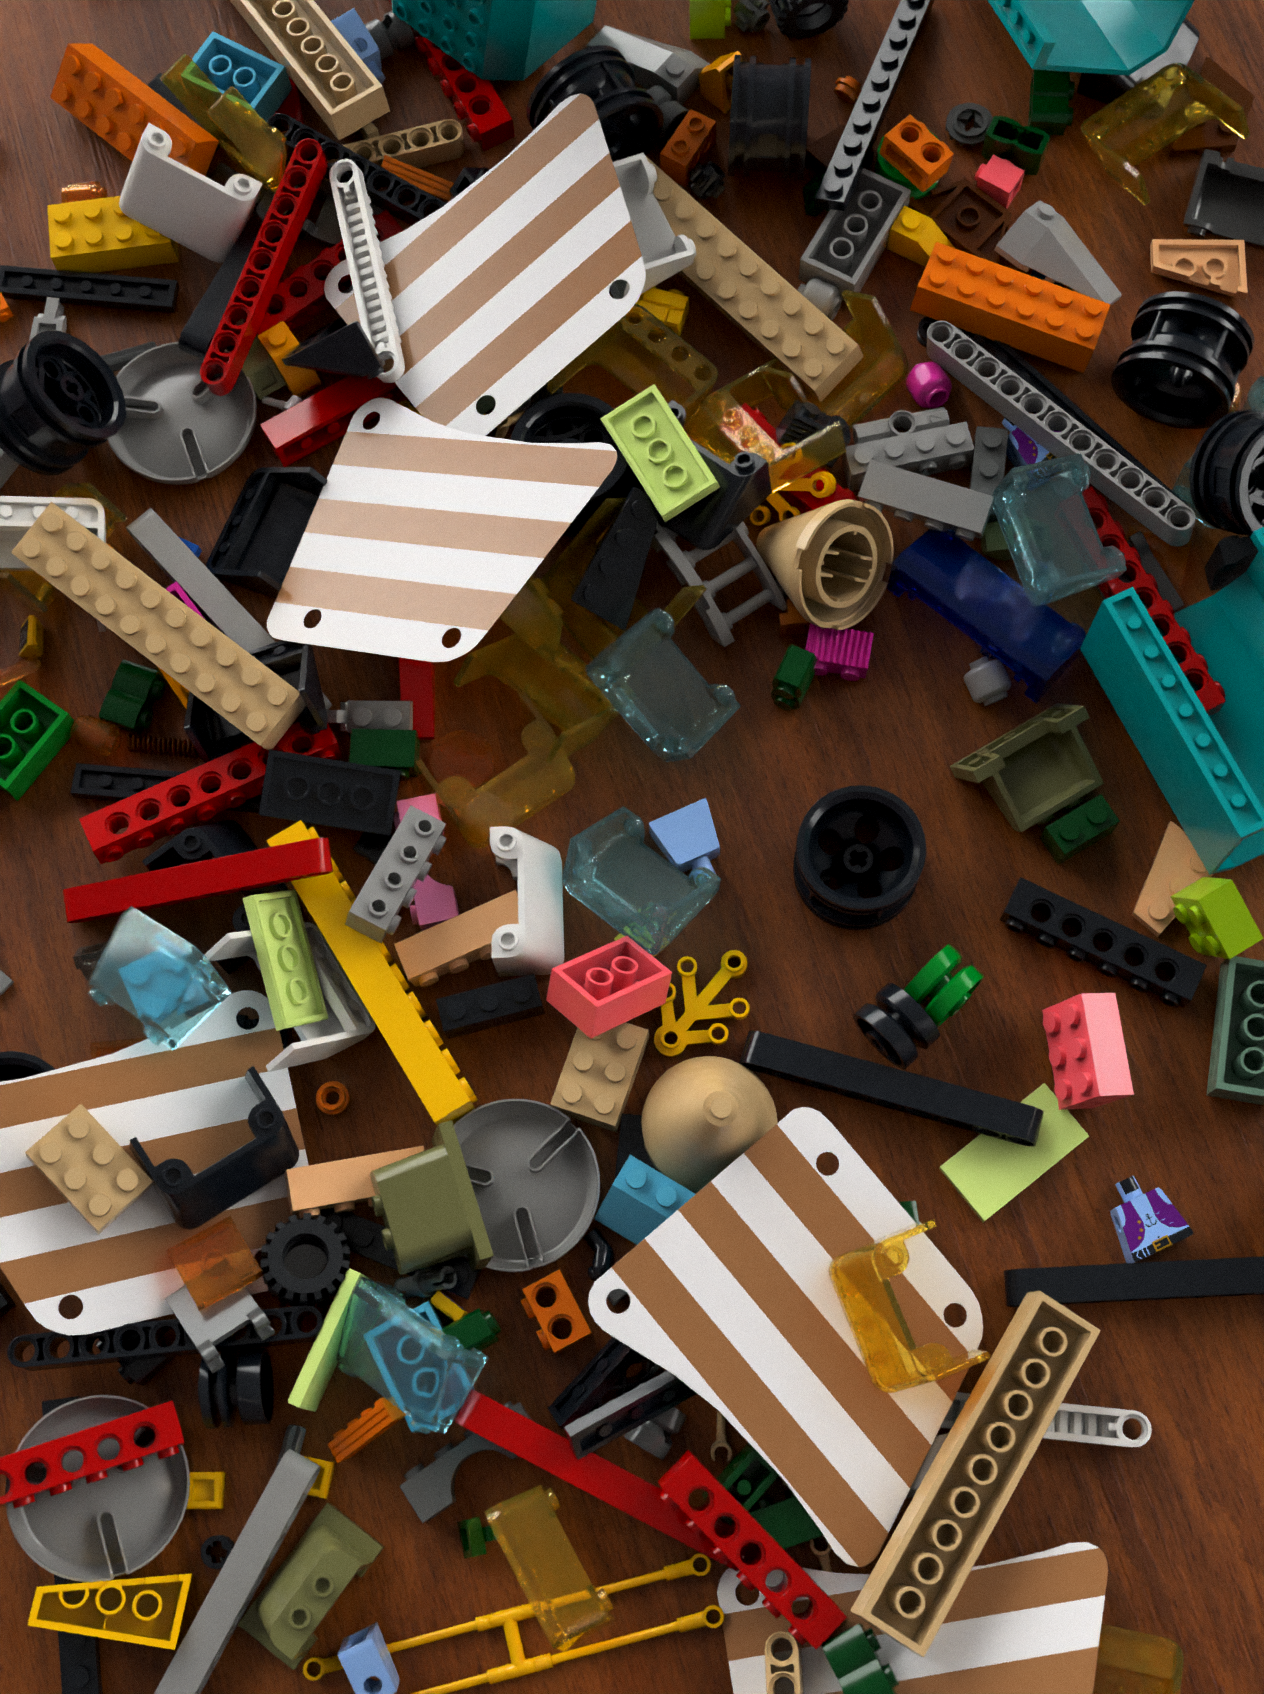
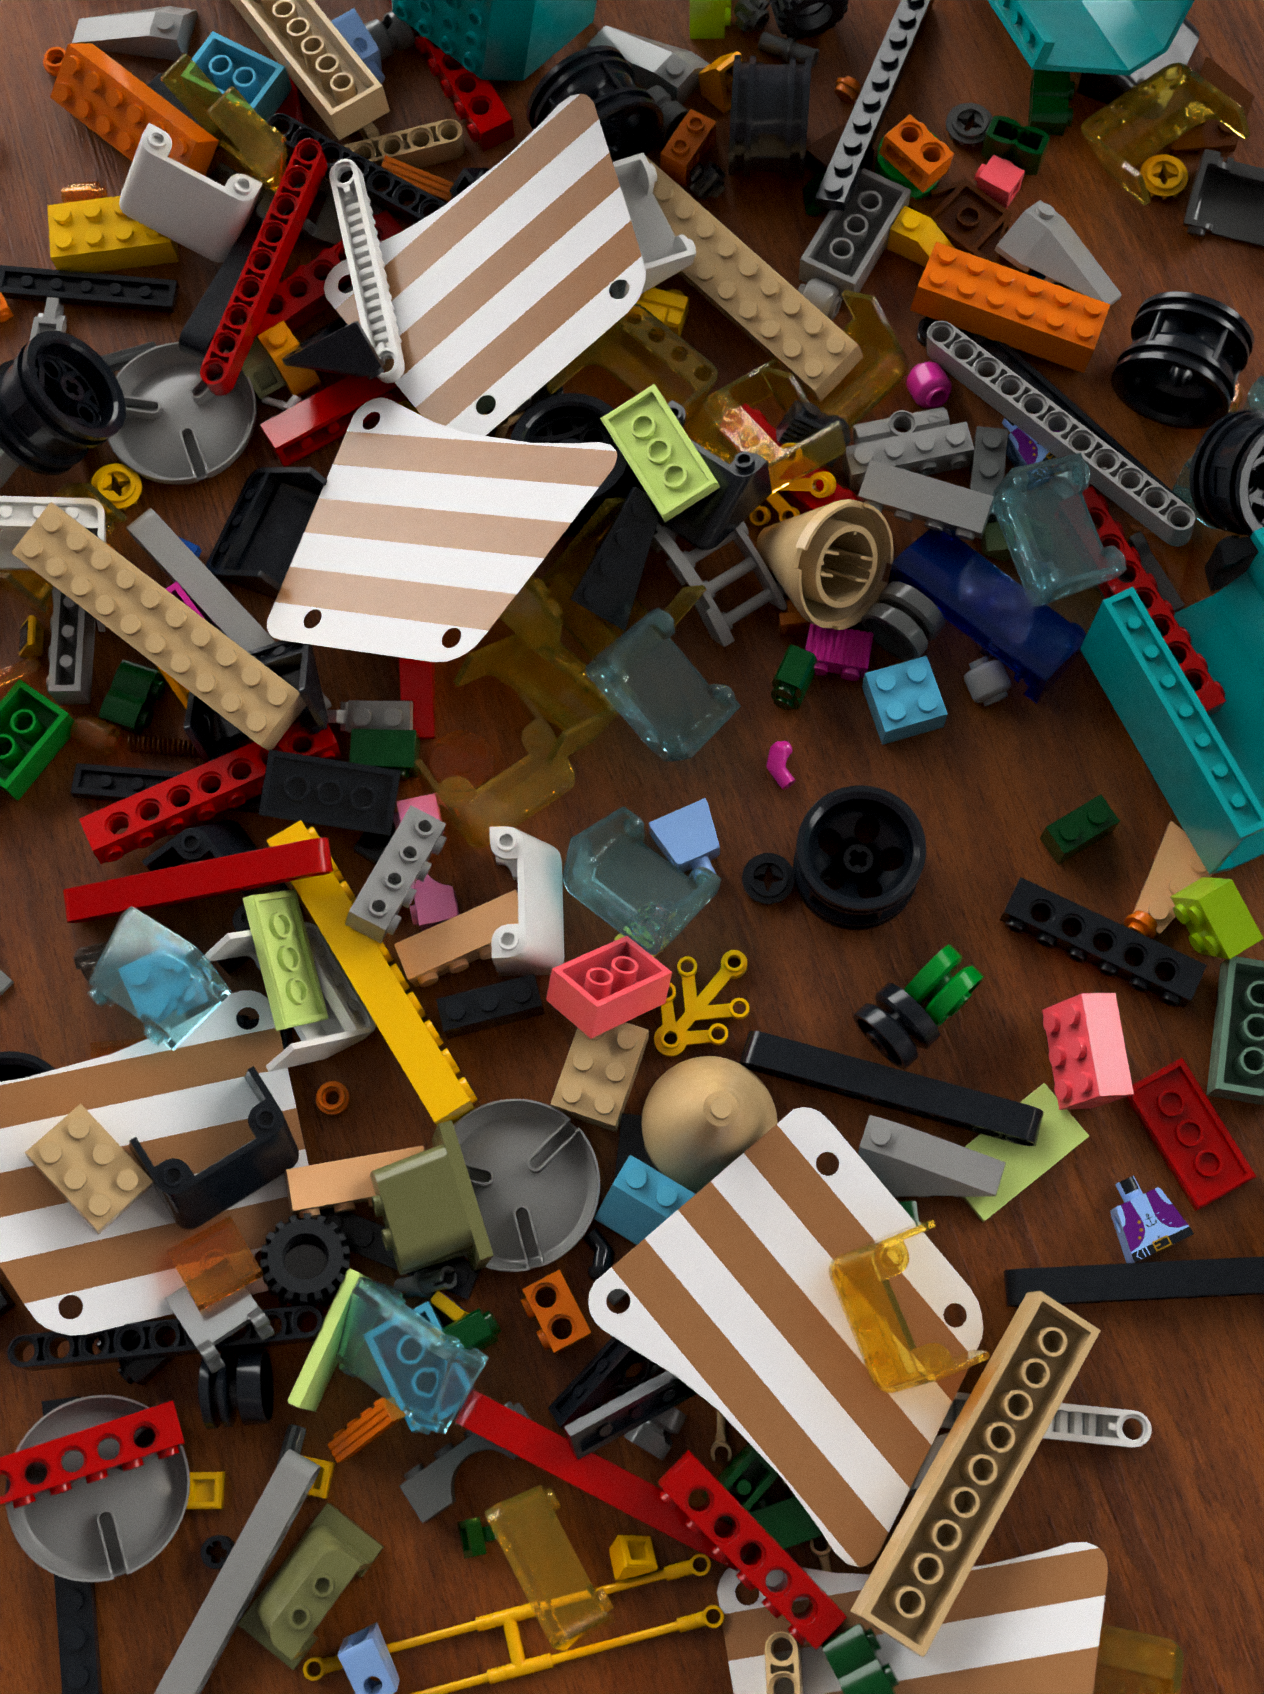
yellow wedge [27,1573,192,1650] -> none
olive windscreen [949,703,1104,832] -> none
light nougat wing [1150,239,1248,300] -> none
none -> orange plate [43,47,66,76]
none -> light grey brick [46,587,96,705]
none -> light grey wedge [72,6,198,62]
none -> yellow gear [91,463,142,511]
none -> yellow slope [609,1535,658,1580]
none -> black gear [742,853,795,906]
none -> dark grey pin [758,31,819,68]
none -> dark pink arm [767,741,796,790]
none -> light grey wedge [858,1115,1006,1198]
none -> dark grey wheel [861,581,945,662]
none -> medium azure brick [862,656,948,745]
none -> orange plate [1124,910,1158,939]
none -> red tile [1126,1058,1257,1211]
none -> yellow gear [1139,154,1188,200]

